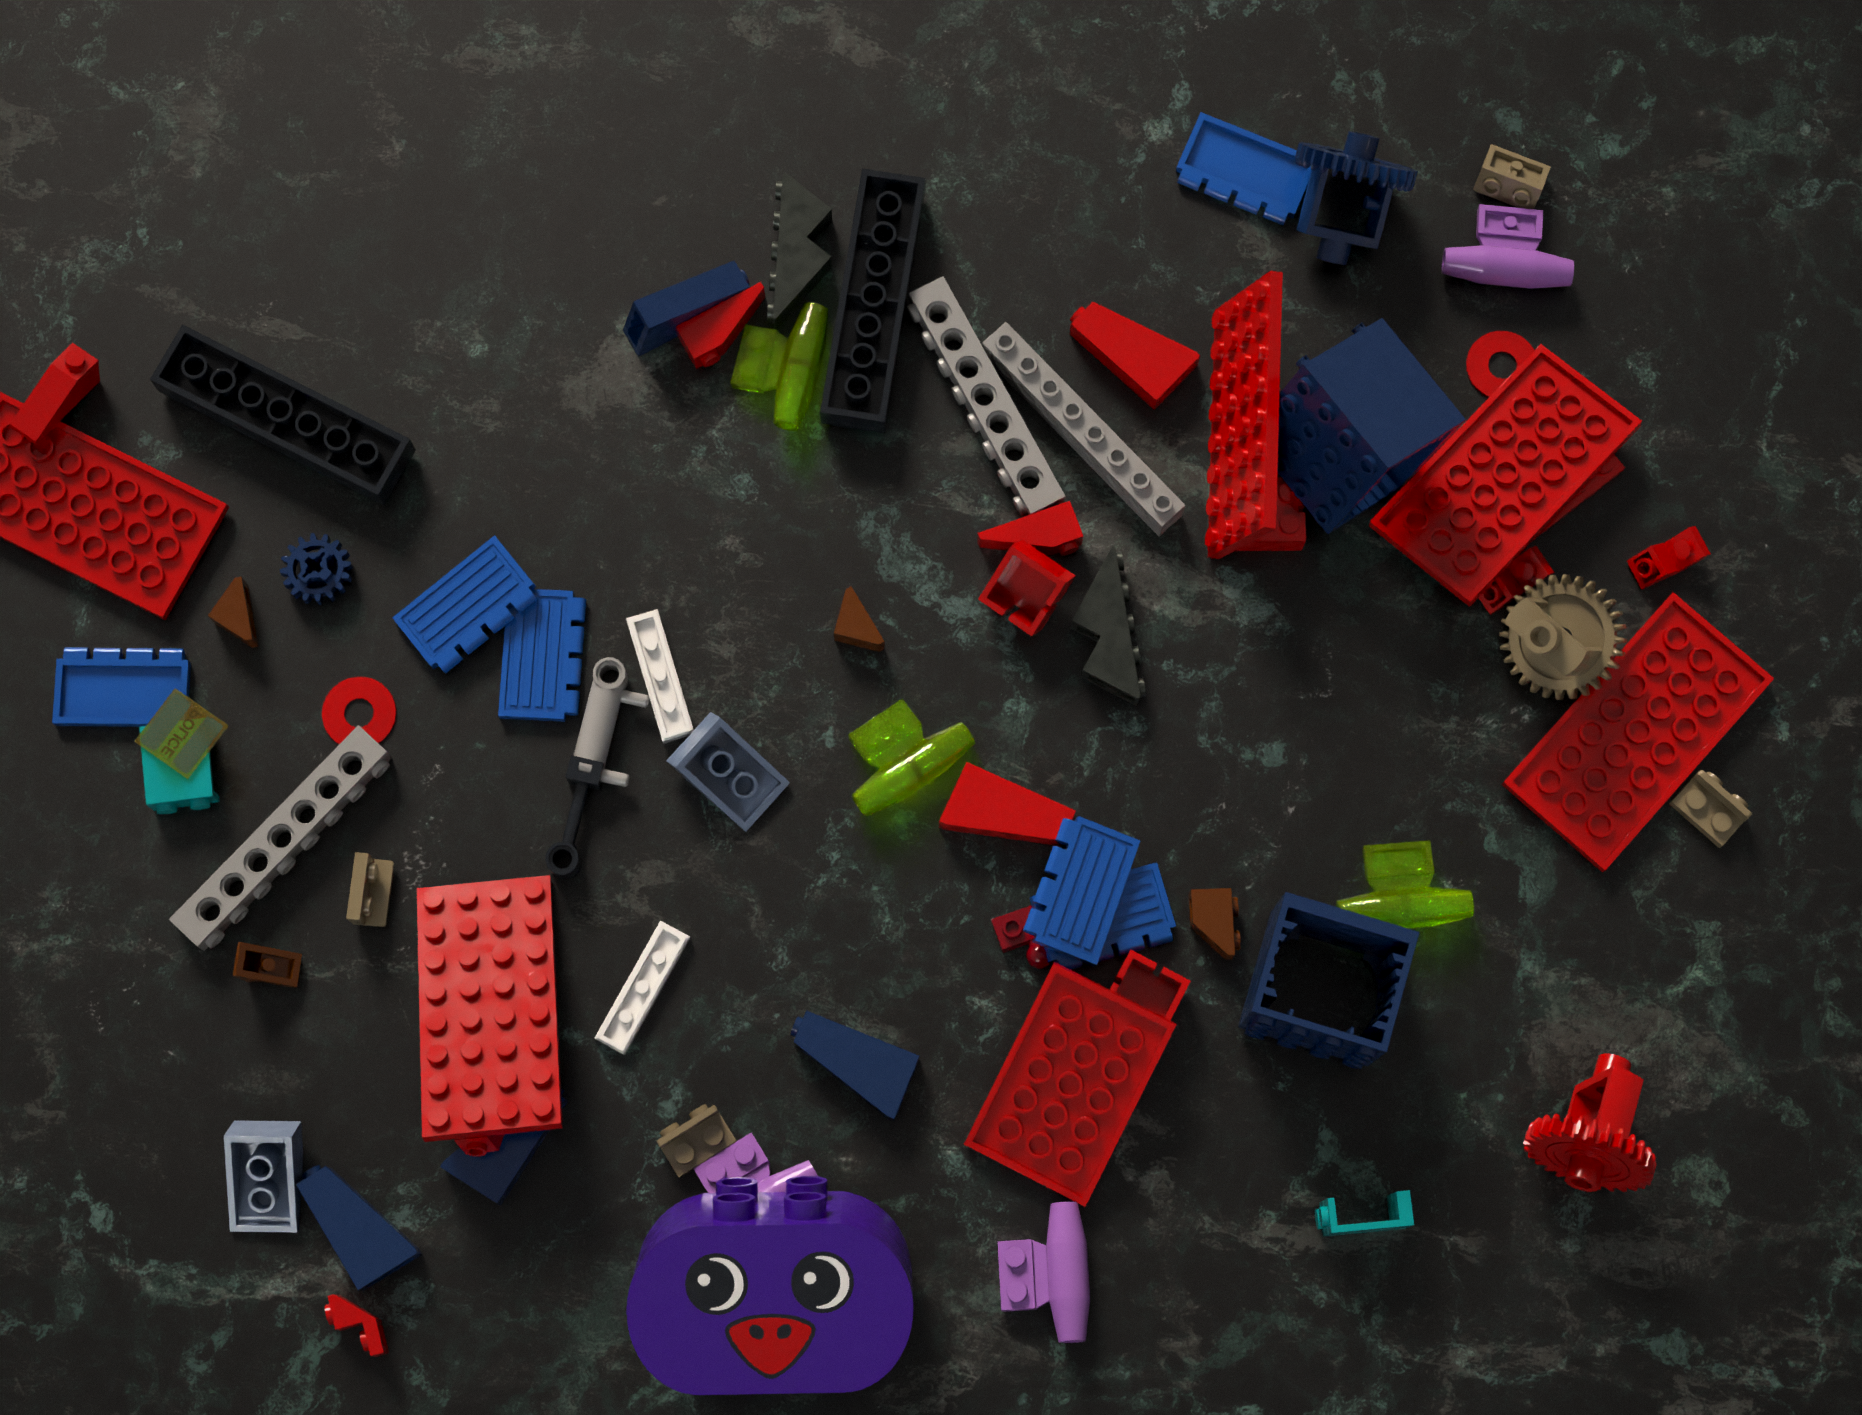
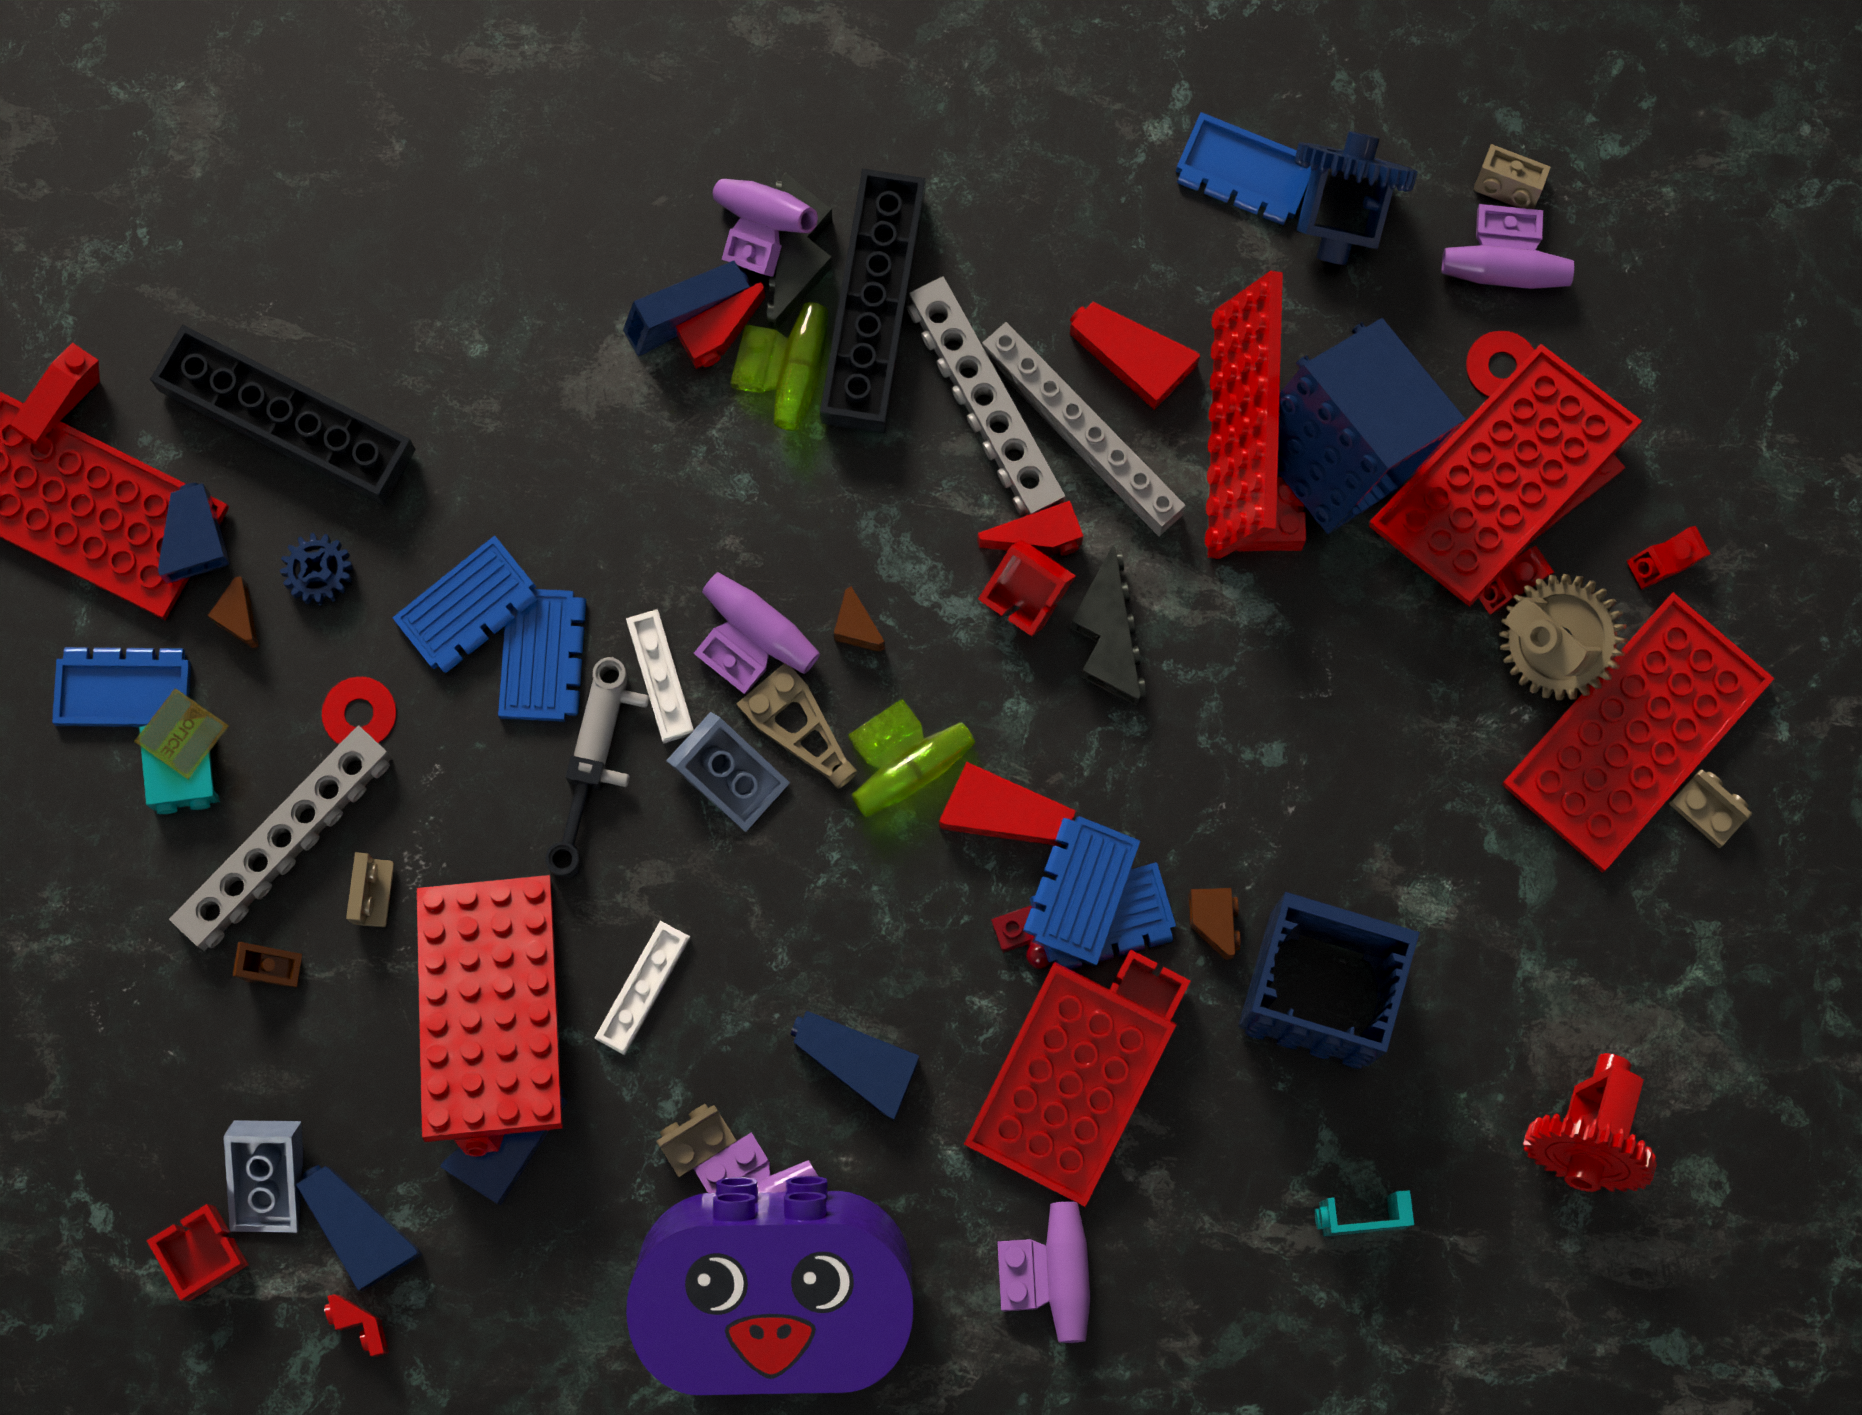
clear neon green plate [1336,840,1474,929] -> none
none -> red piece [147,1204,249,1302]
none -> dark blue slope [158,483,230,584]
none -> medium lavender plate [694,572,820,695]
none -> medium lavender plate [713,179,818,277]
none -> dark tan plate [736,663,858,789]

